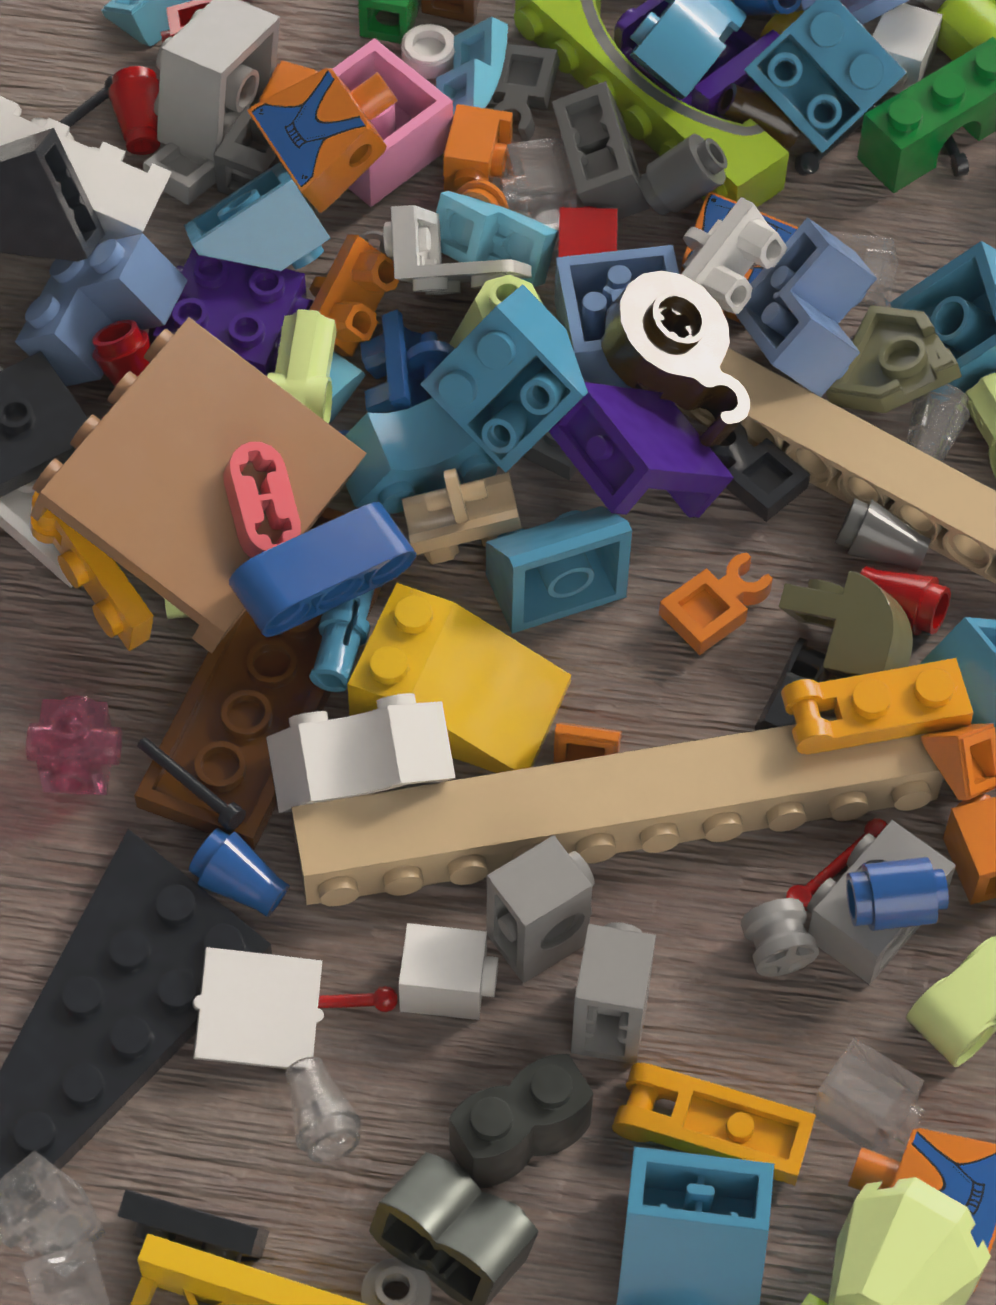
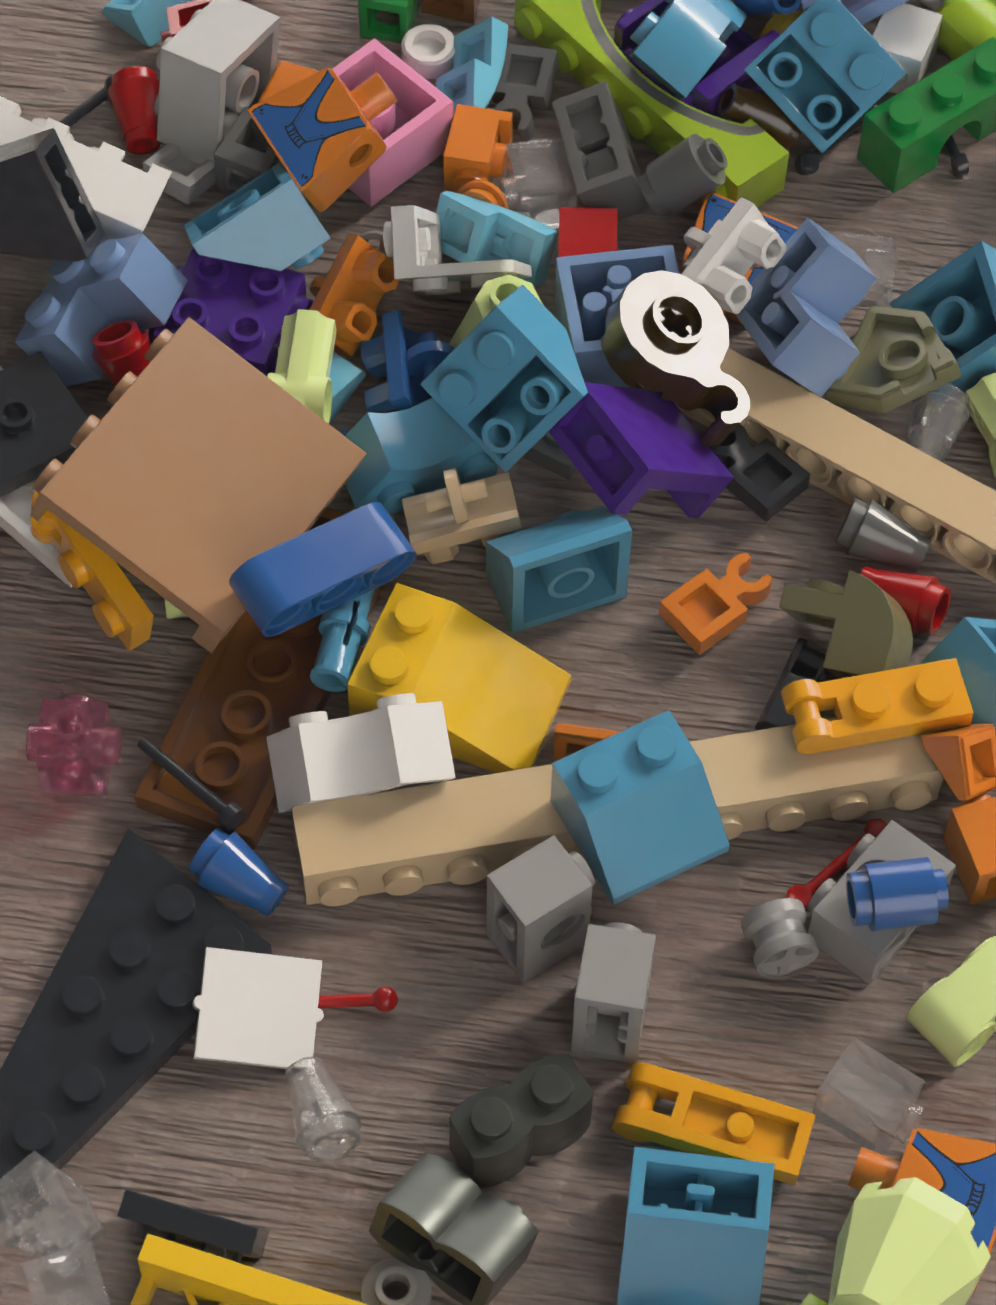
coral beam [223,442,301,558] -> none
white brick [399,923,498,1020] -> none
none -> dark azure slope [550,710,730,905]

